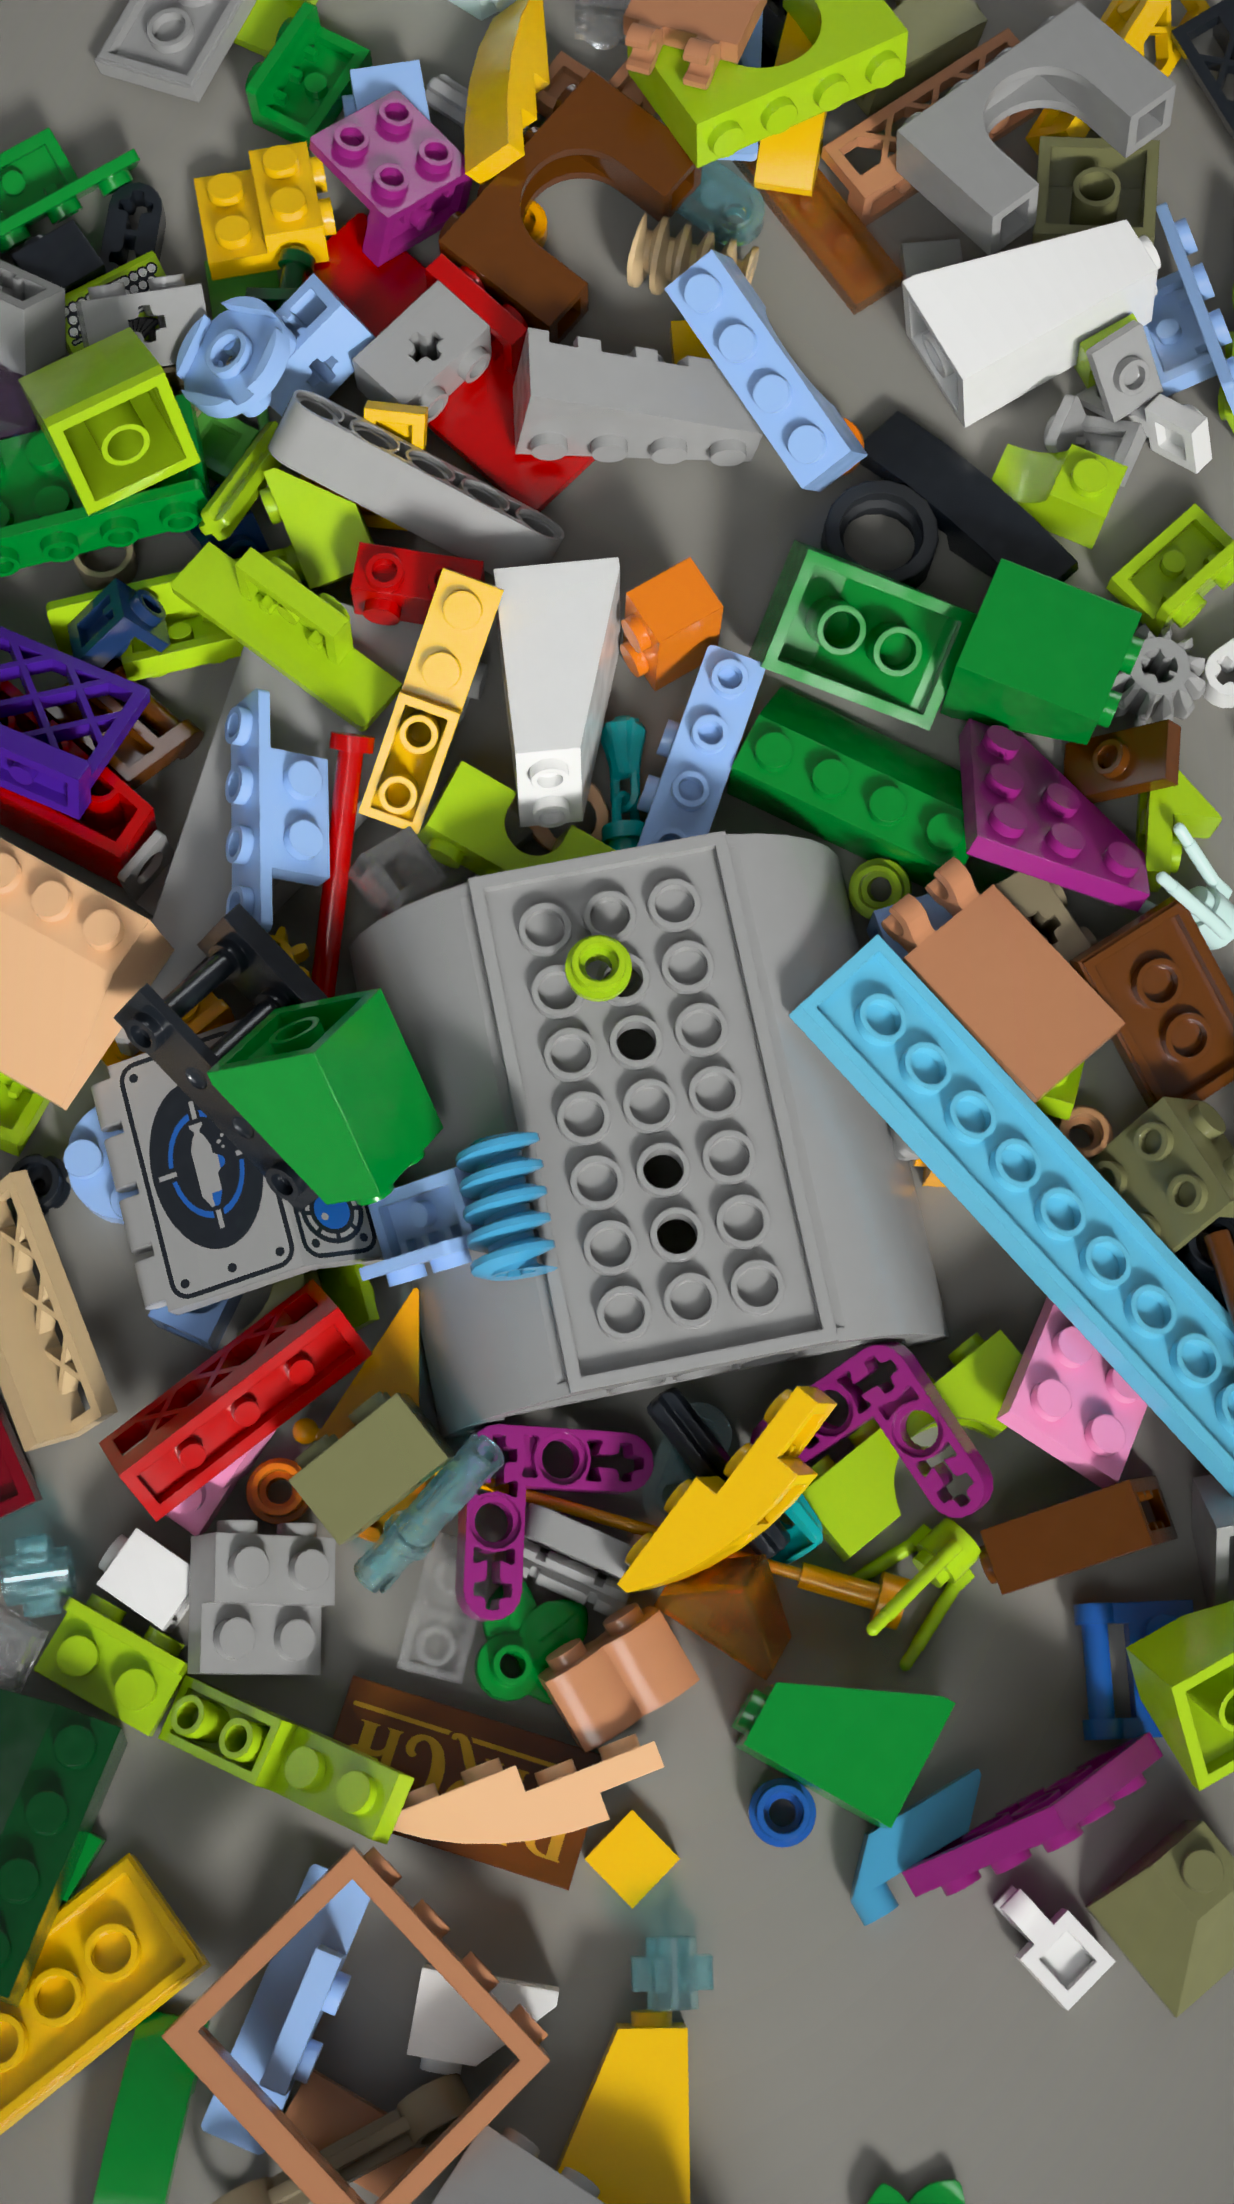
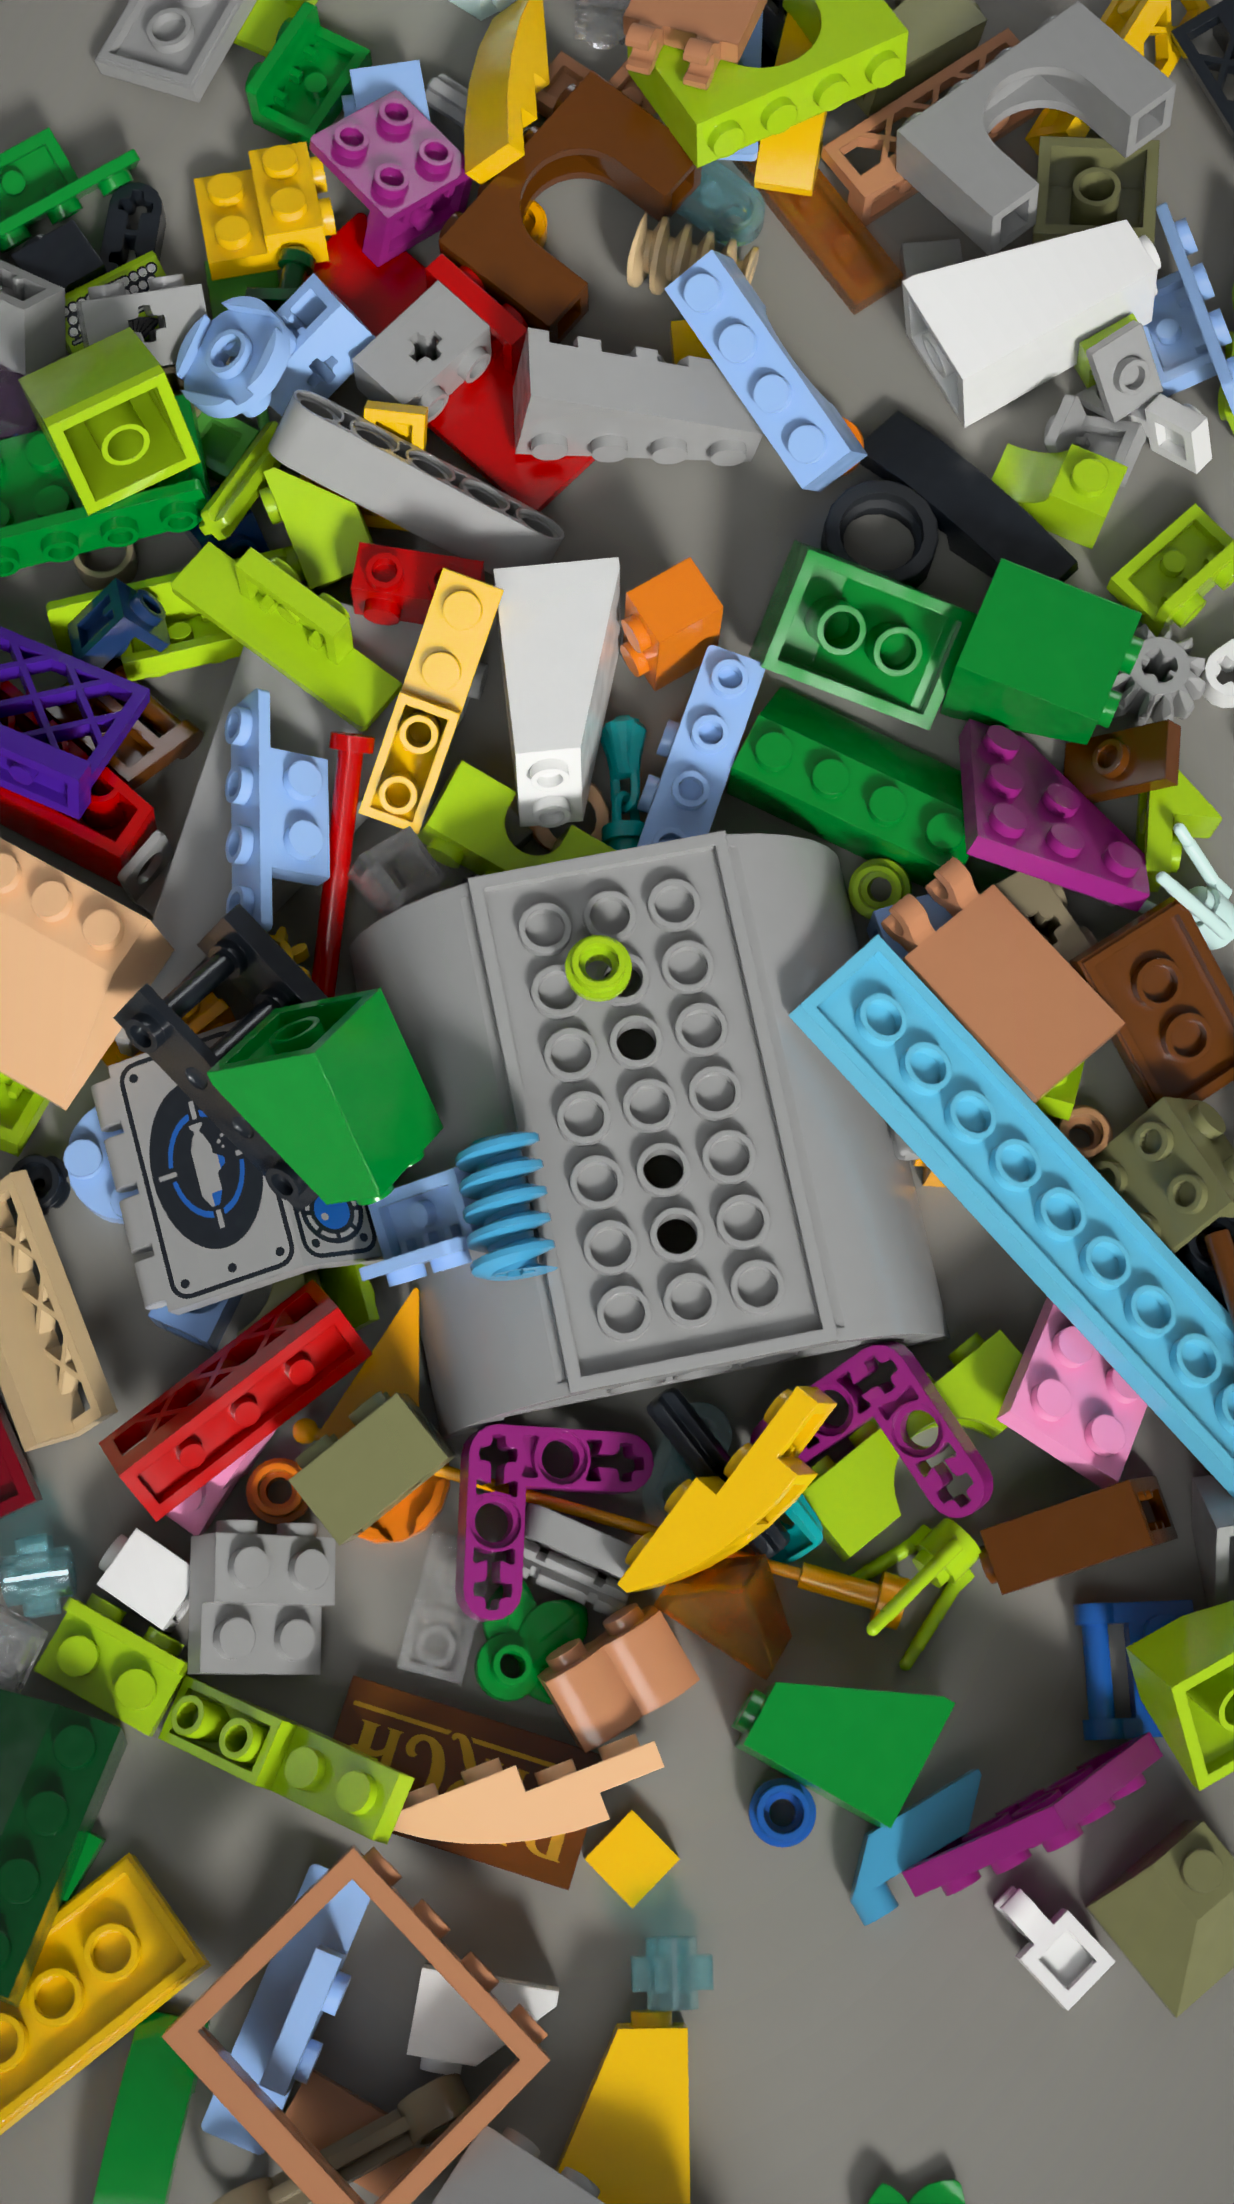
clear light blue pin [354,1434,505,1594] -> none

